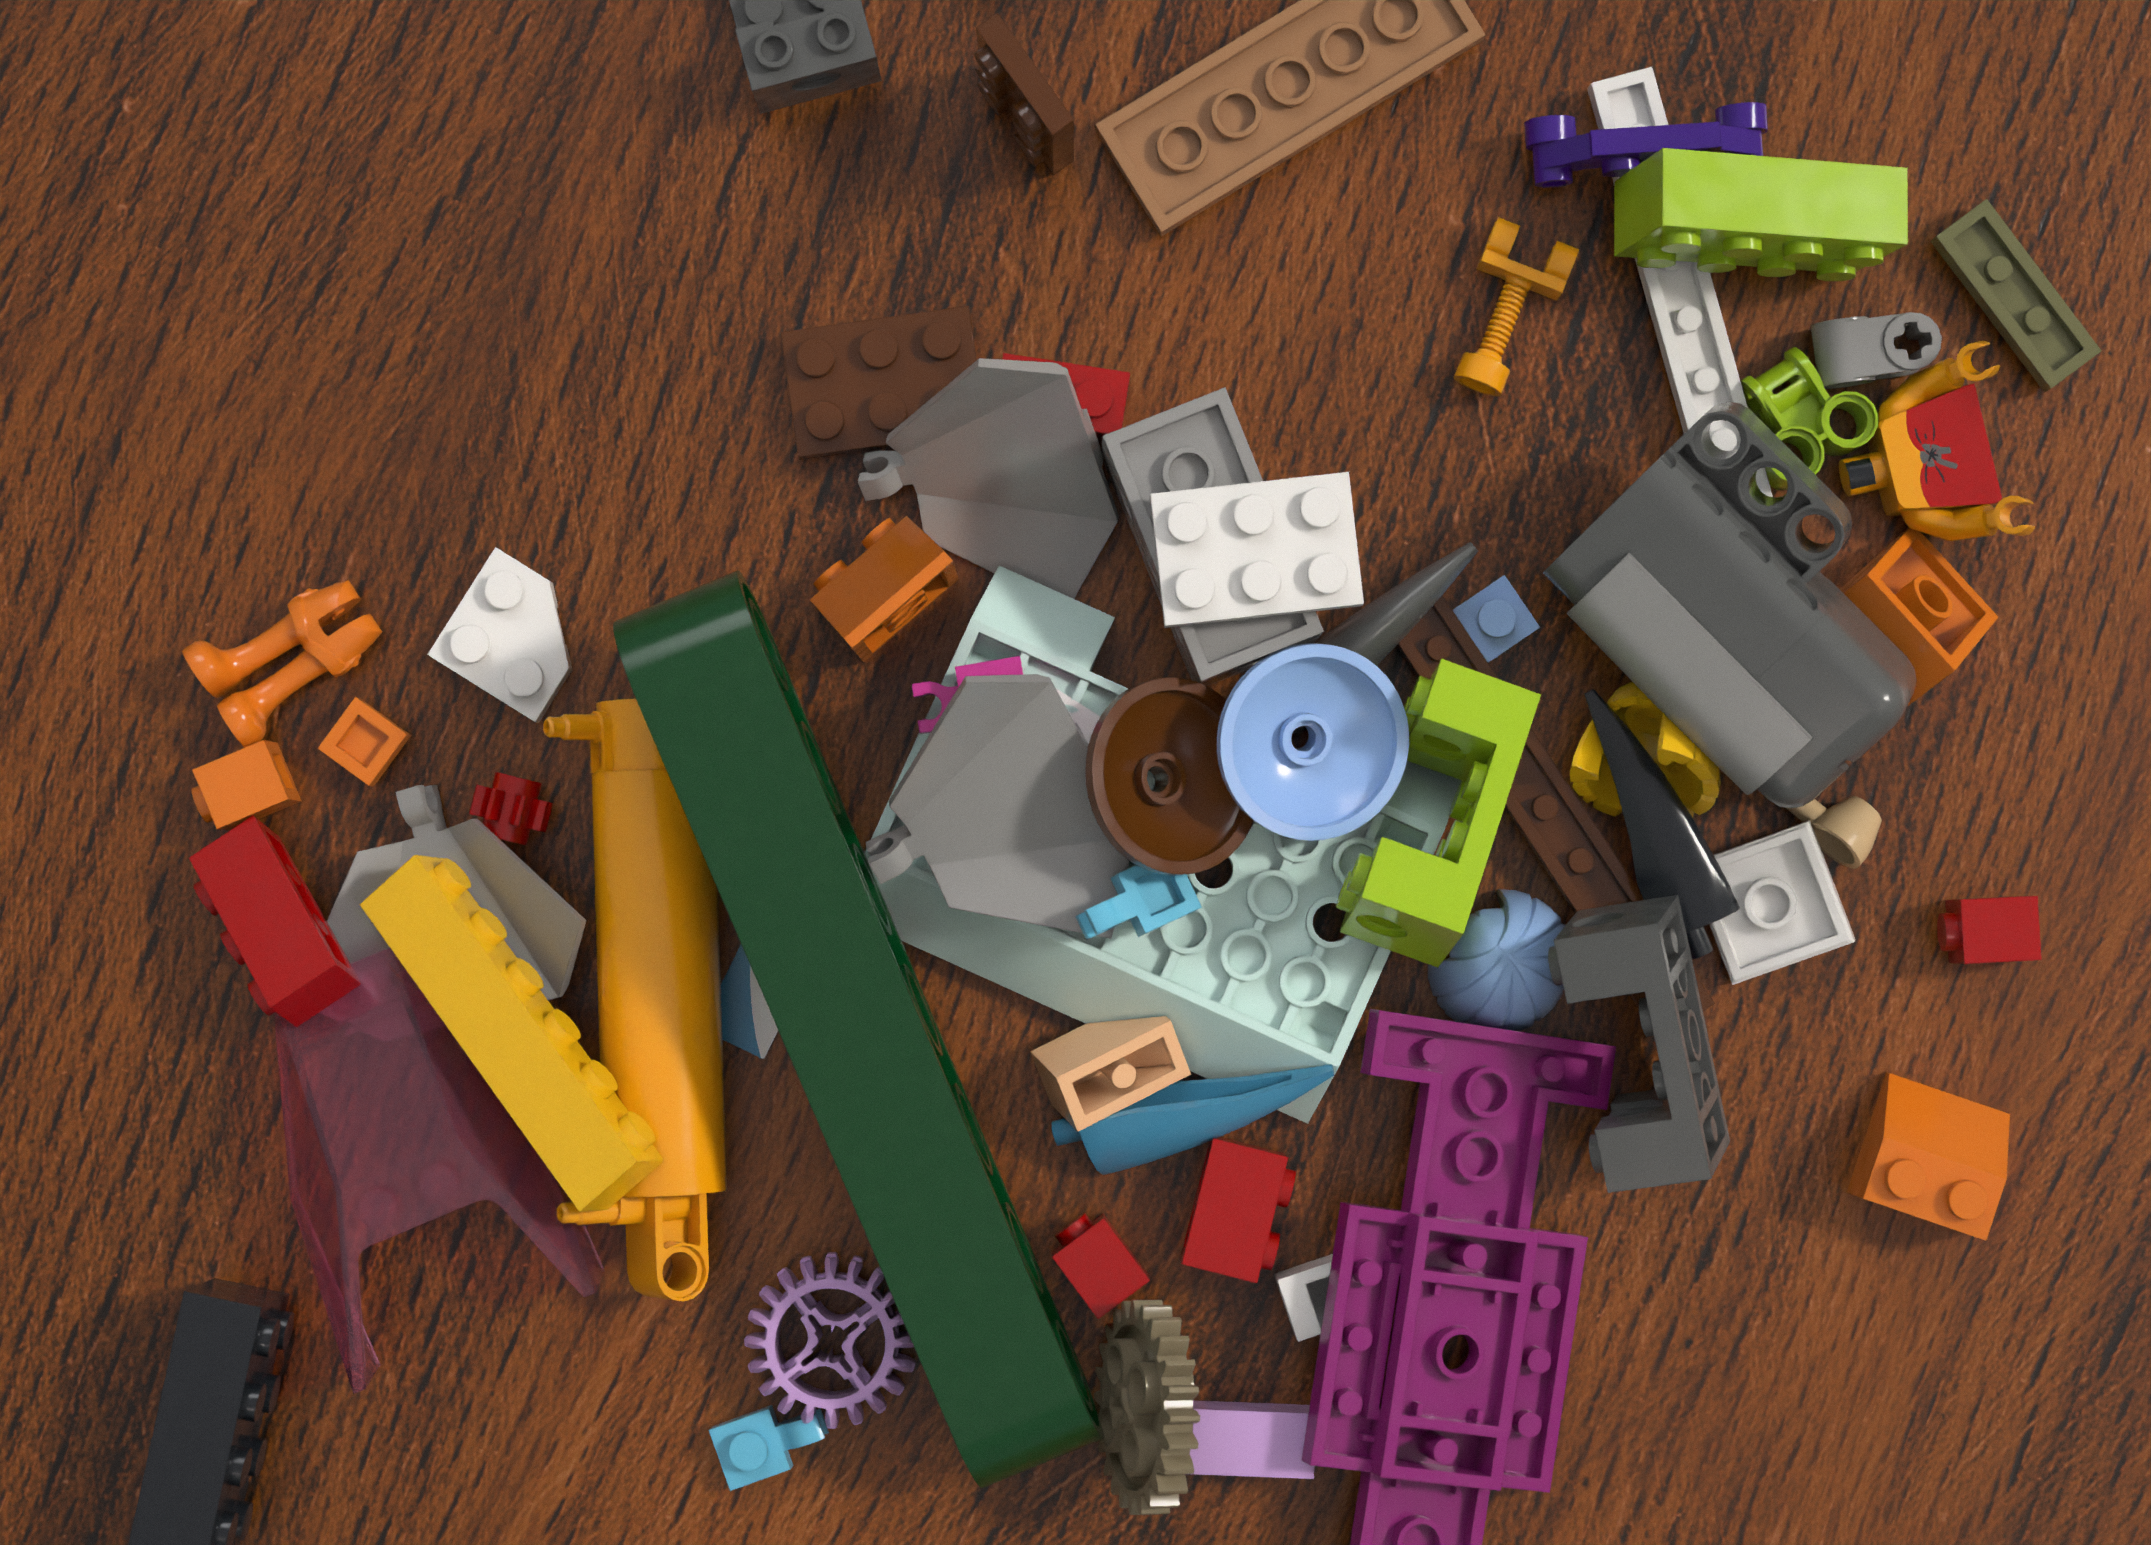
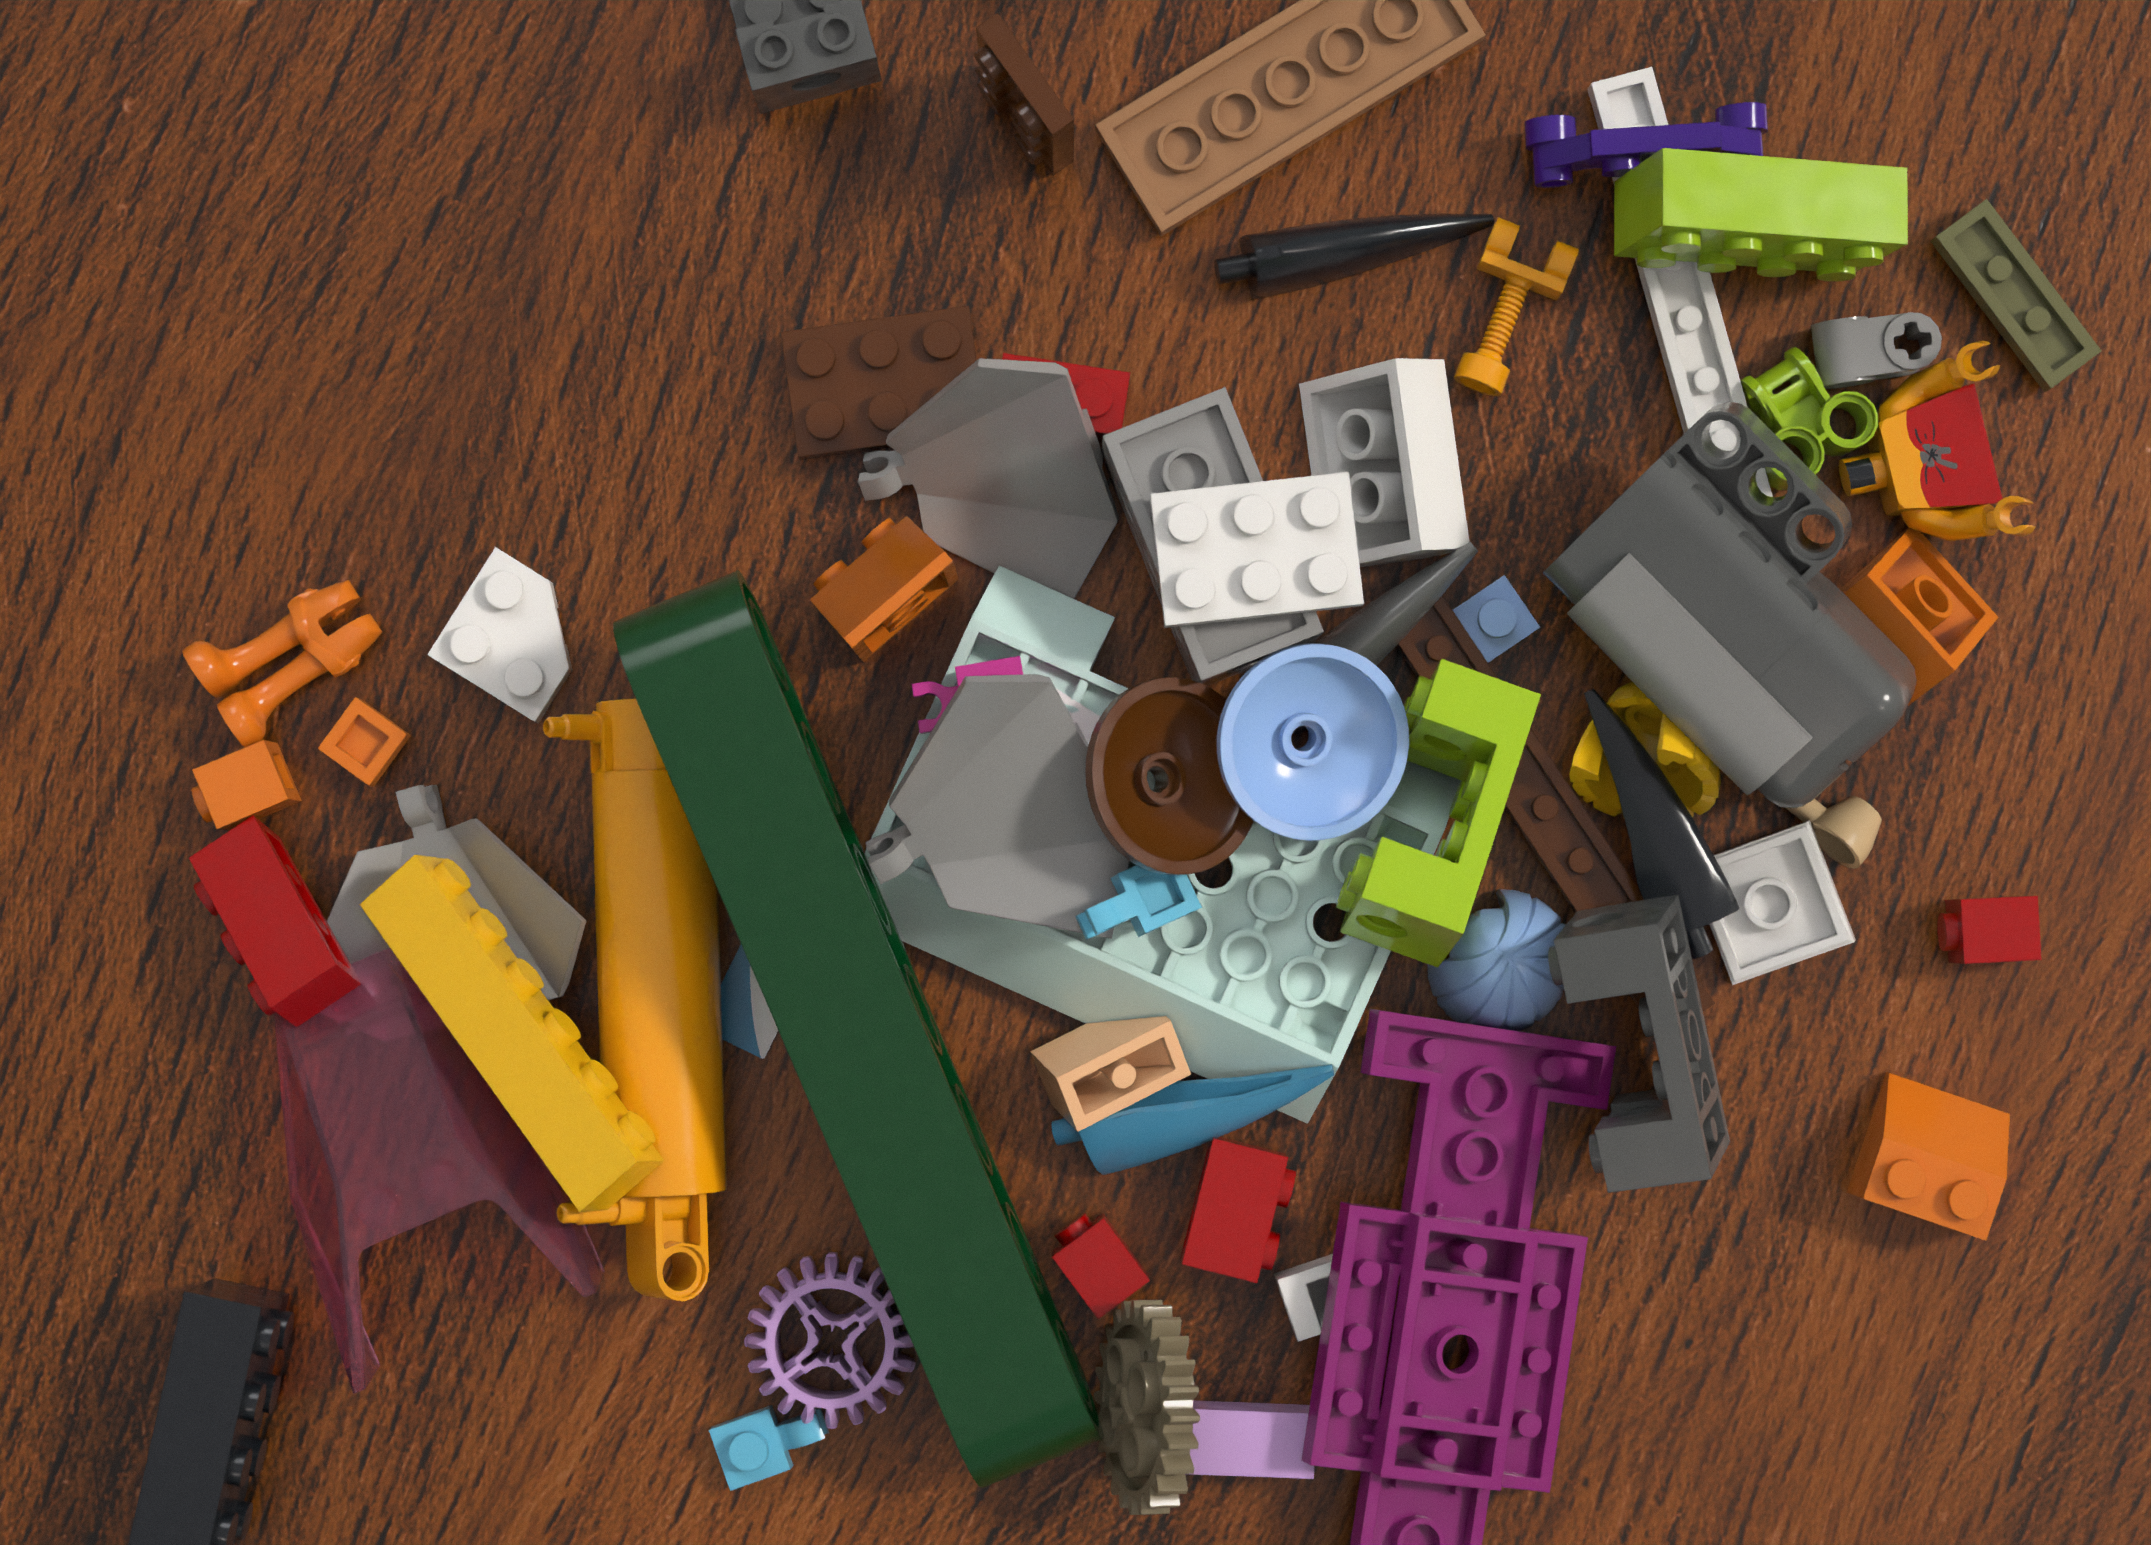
red gear [469,772,553,845] -> none
none -> black piece [1214,213,1494,300]
none -> white slope [1299,358,1470,567]

